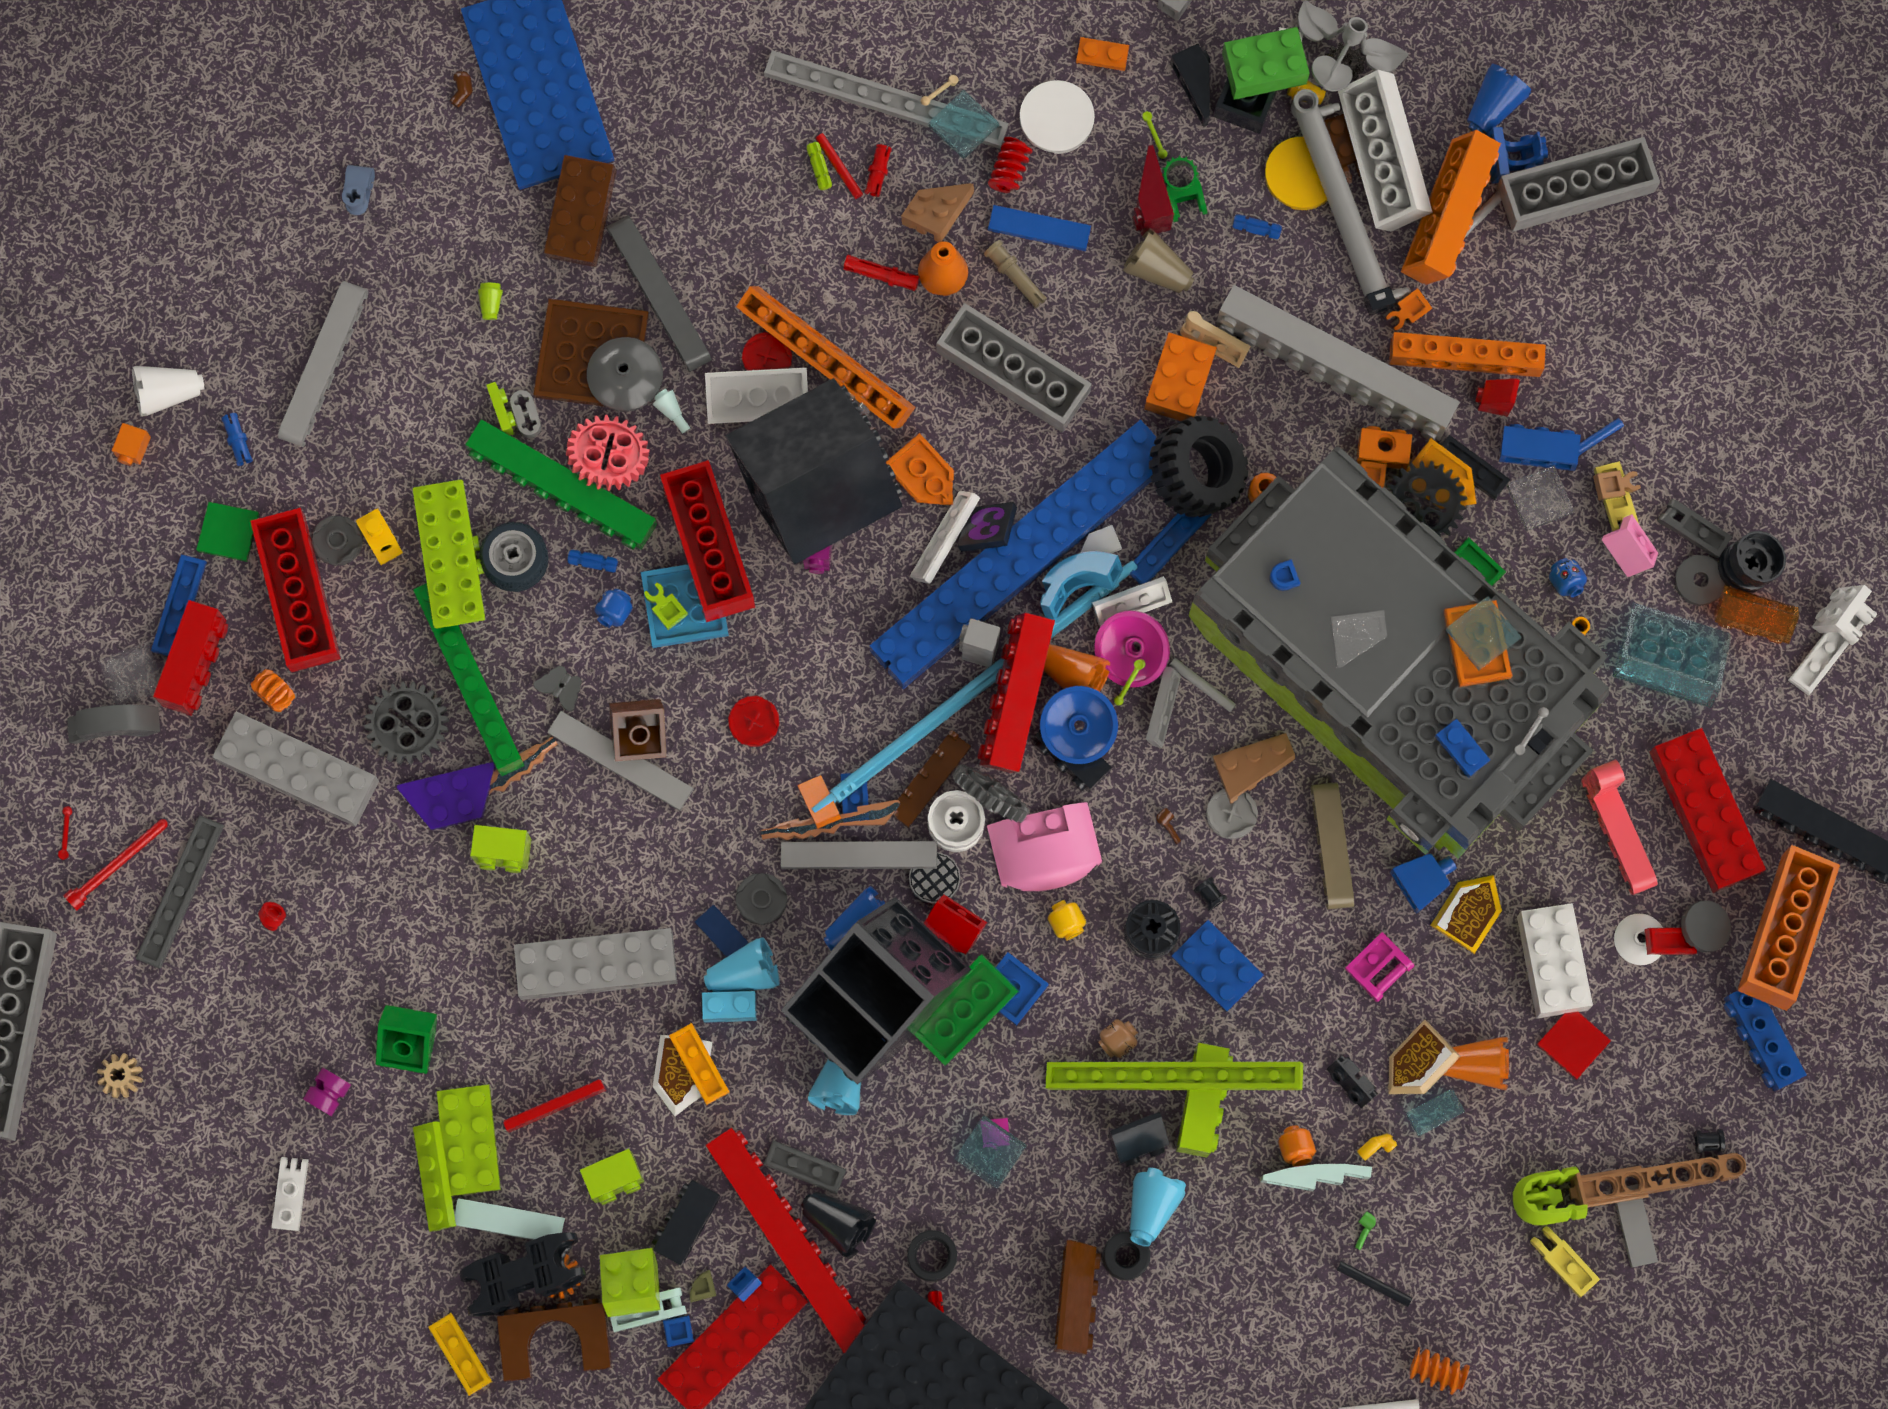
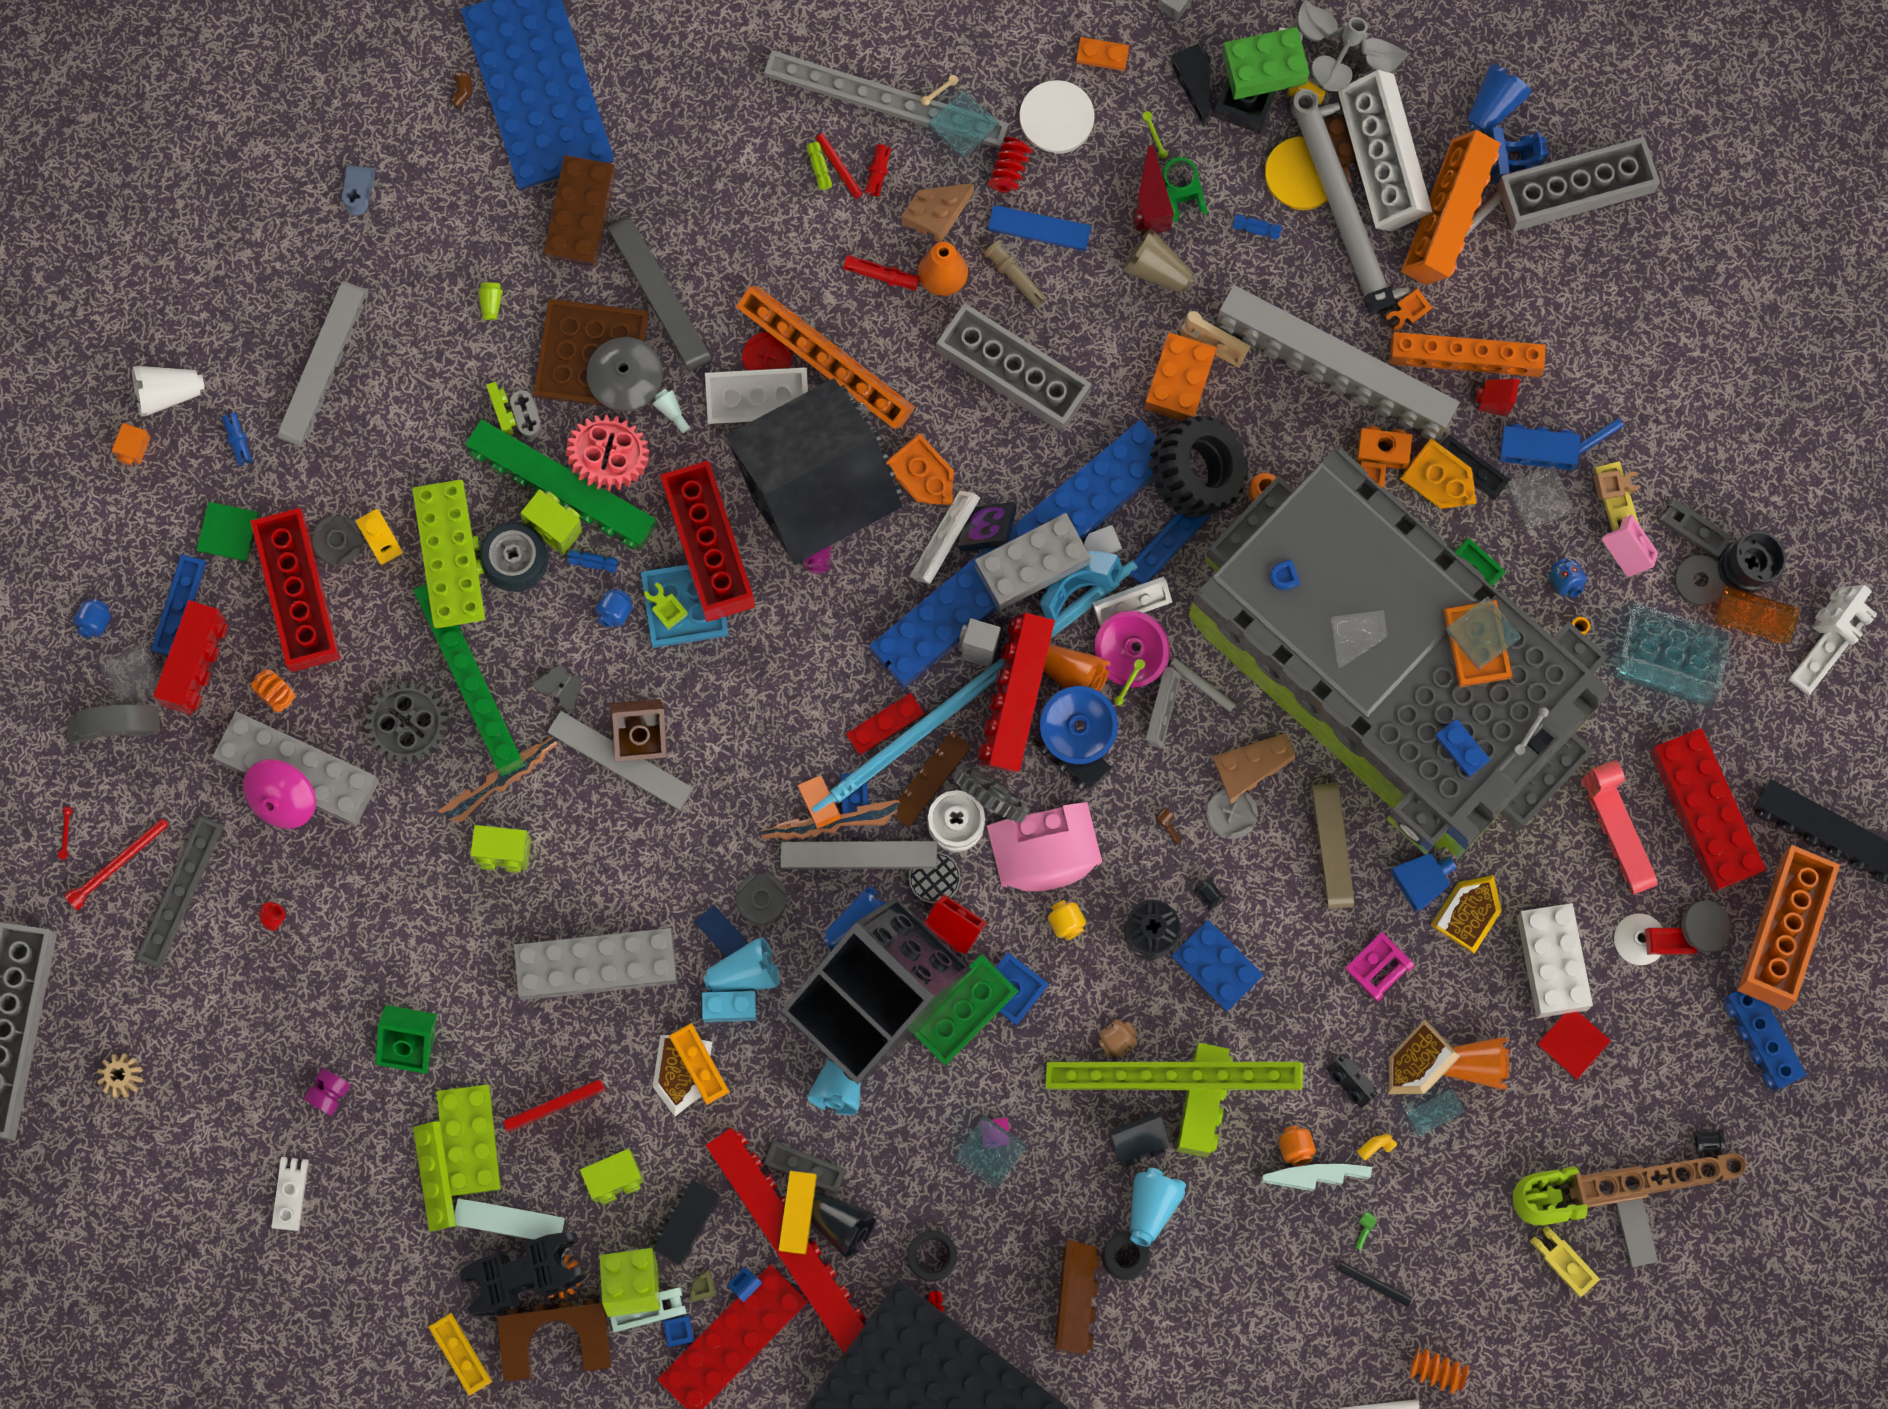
dark purple wing [397,762,496,830] -> none
red tile [728,696,780,747] -> none
black gear [1387,460,1467,537] -> none
none -> blue head [73,599,111,639]
none -> dark pink dish [243,759,316,829]
none -> lime brick [521,489,582,555]
none -> yellow tile [779,1171,817,1255]
none -> red plate [846,693,925,756]
none -> light grey brick [974,513,1091,611]

